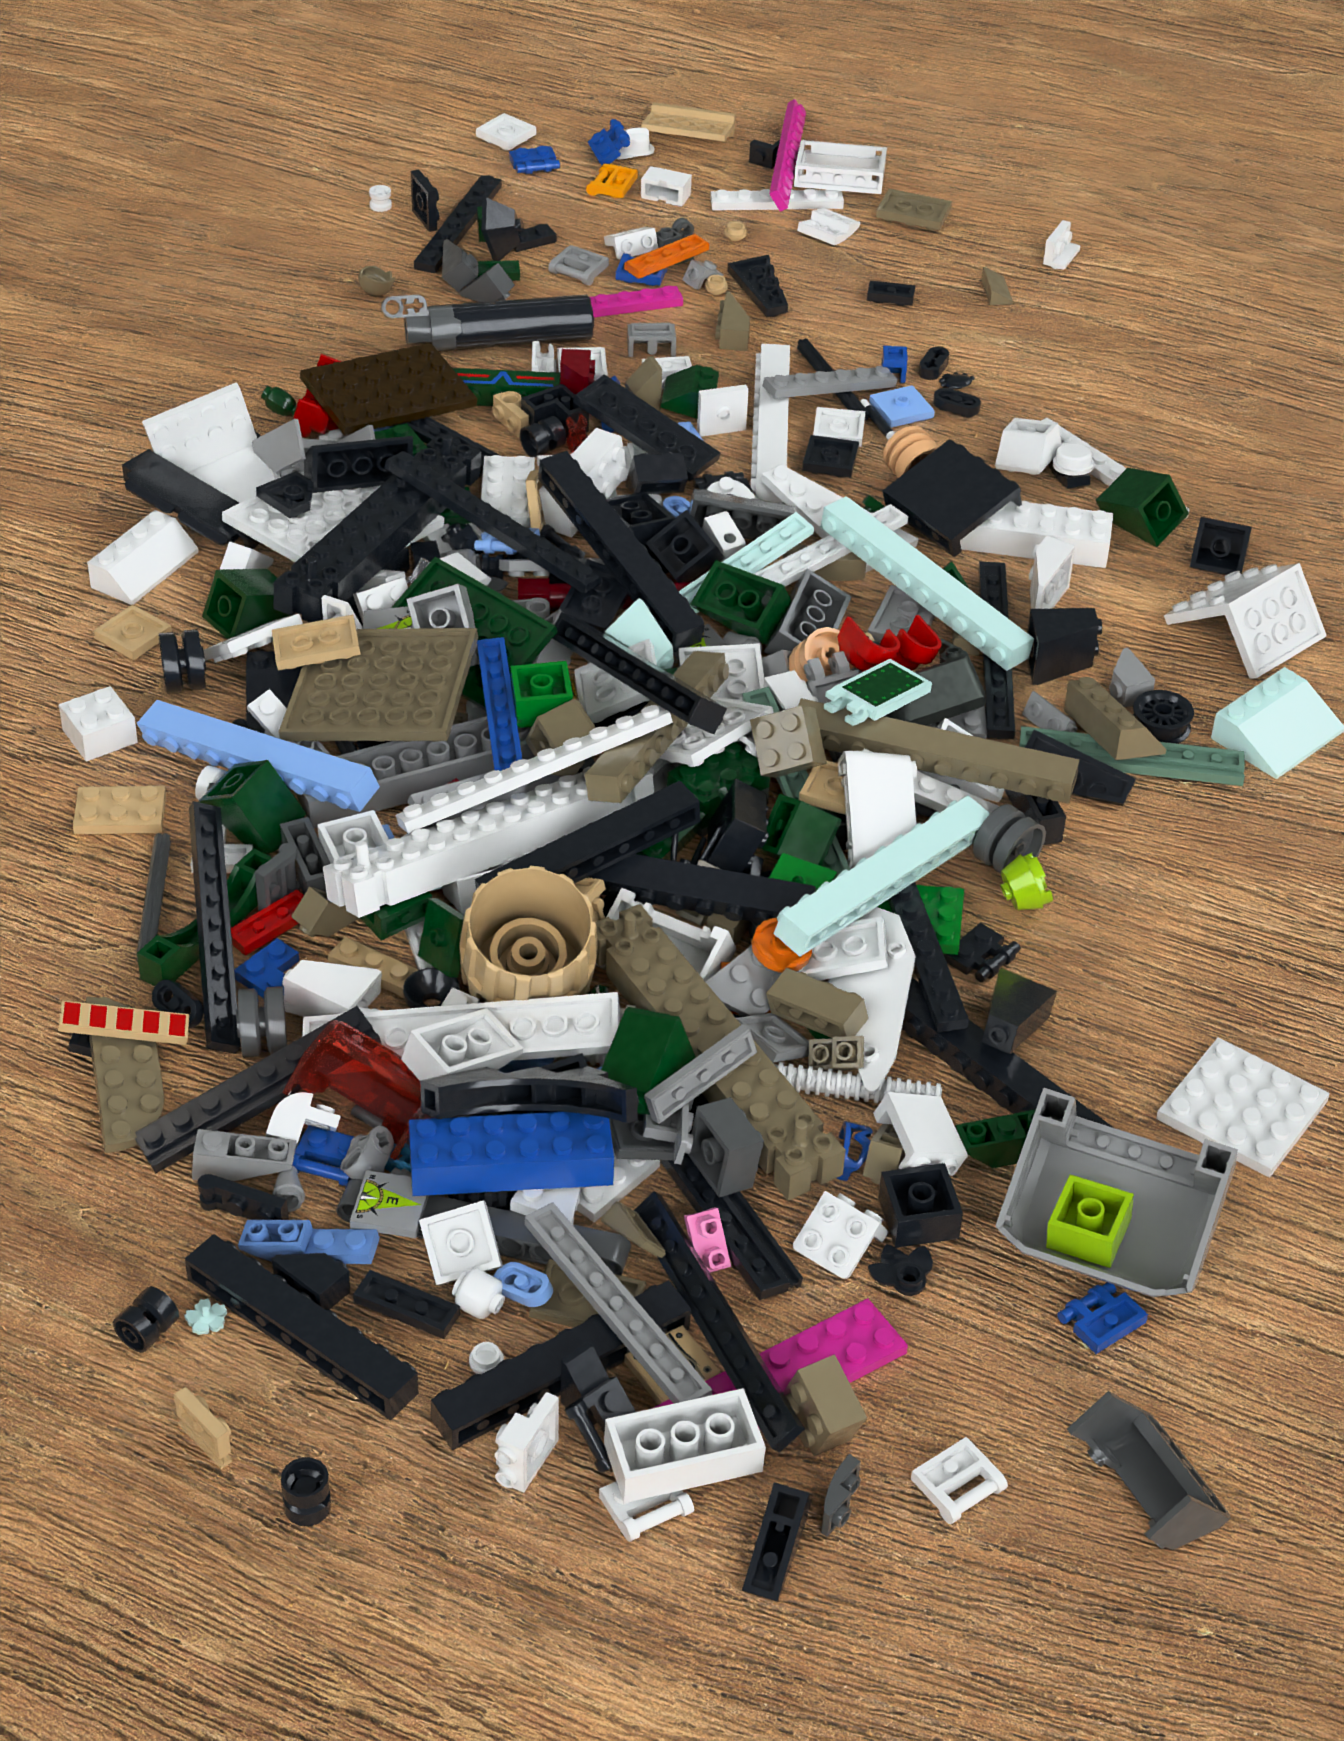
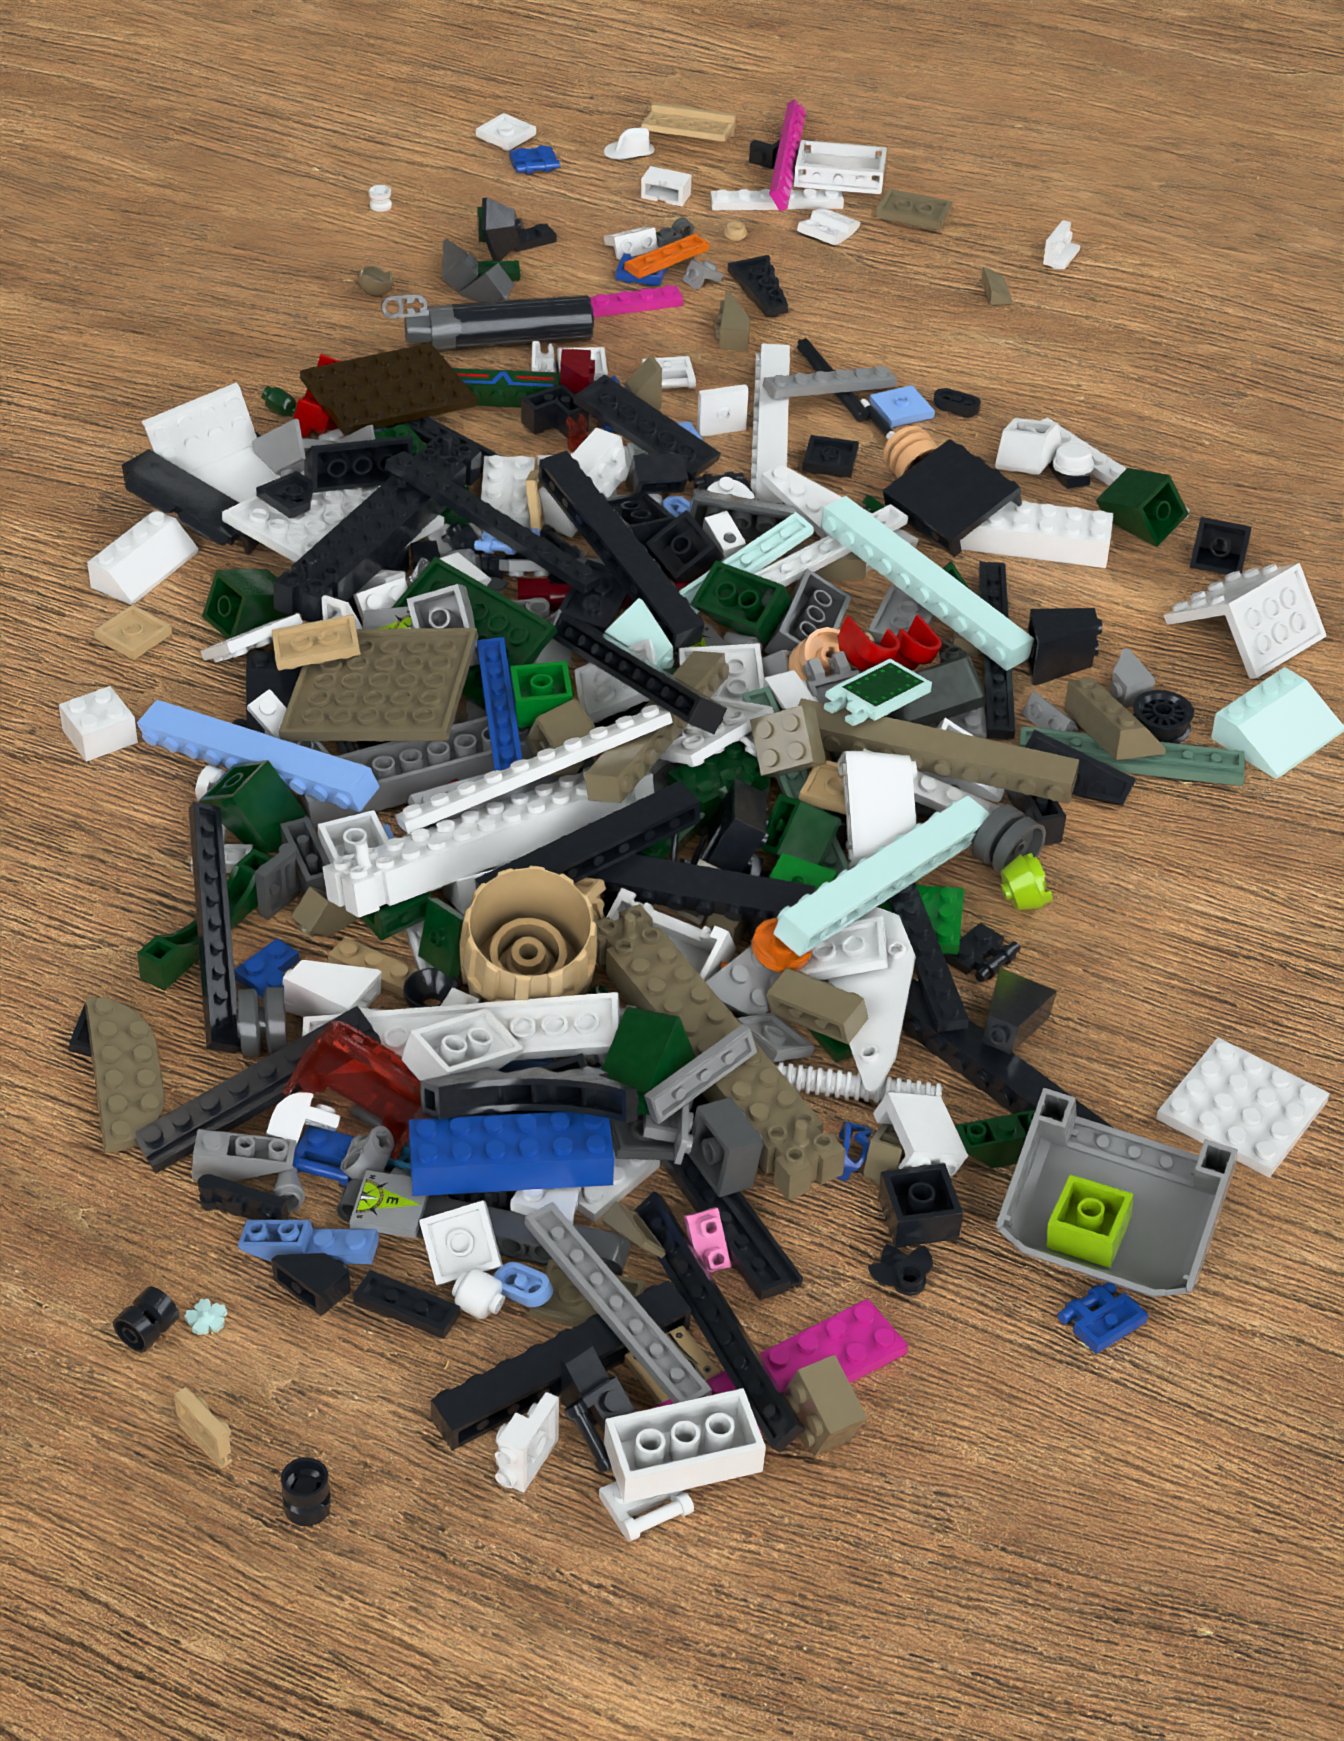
tile [58,1000,189,1045] -> none
tan plate [73,785,166,834] -> none
dark grey axle [136,833,171,962] -> none
black plate [152,980,204,1029] -> none
black wheel [159,629,206,694] -> none
black brick [185,1234,419,1421] -> none
white slope [220,542,274,569] -> none
red plate [231,889,304,956] -> none
black plate [410,169,440,232] -> none
black plate [414,175,502,274] -> none
white plate [469,1342,504,1374] -> none
tan plate [492,391,529,438] -> none
black wheel [520,416,566,458] -> none
light grey plate [548,245,609,286] -> none
light orange plate [586,164,638,198] -> none
blue plate [588,119,630,165] -> none
light grey window [627,322,676,357] -> none
dark green slope [660,364,719,419] -> none
tan plate [705,275,728,295] -> none
black slope [742,1482,813,1602] -> none
white bracket [793,1191,889,1279] -> none
dark tan slope [808,1036,864,1072] -> none
white plate [813,407,865,447] -> none
dark grey slope [821,1454,861,1537] -> none
black plate [867,281,915,306] -> none
blue panel [881,346,908,383] -> none
white plate [911,1437,1008,1524] -> none
black beam [919,347,949,380] -> none
black piece [939,372,975,389] -> none
white slope [1029,536,1075,609] -> none
dark grey windscreen [1067,1391,1231,1550] -> none

